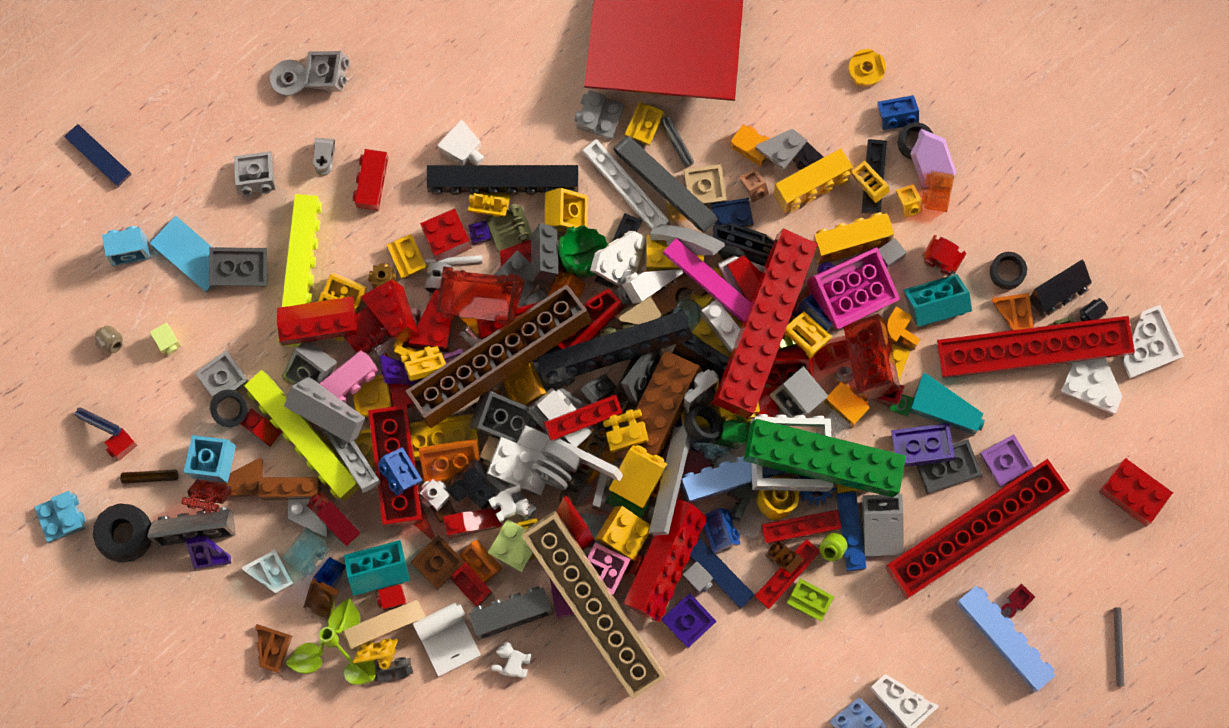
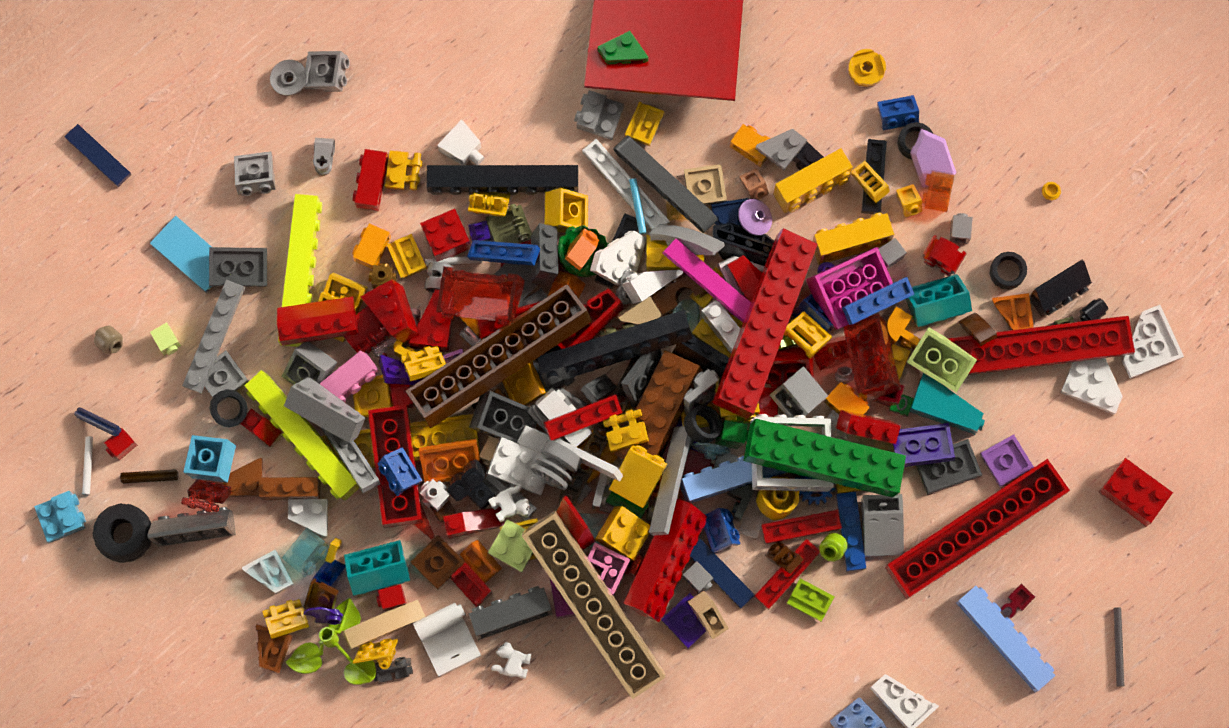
medium azure brick [102,226,151,266] -> none
dark purple wing [186,535,231,569] -> none
dark red brick [306,492,360,547] -> none
dark grey axle [661,116,694,168] -> none
none -> white bar [82,436,93,495]
none -> light grey plate [182,280,245,394]
none -> yellow plate [262,599,309,639]
none -> dark purple plate [304,607,343,625]
none -> yellow tile [325,538,342,563]
none -> light orange brick [352,223,391,269]
none -> yellow plate [385,150,422,191]
none -> blue plate [467,240,540,266]
none -> orange slope [565,228,599,271]
none -> green wing [597,31,649,64]
none -> medium azure bar [629,178,647,235]
none -> tan slope [688,591,729,639]
none -> lavender dish [738,199,772,236]
none -> red brick [836,410,901,444]
none -> blue plate [842,277,914,325]
none -> yellowish green slope [907,327,977,393]
none -> light grey brick [949,213,973,244]
none -> reddish brown slope [959,313,997,346]
none -> yellow plate [1042,182,1061,201]

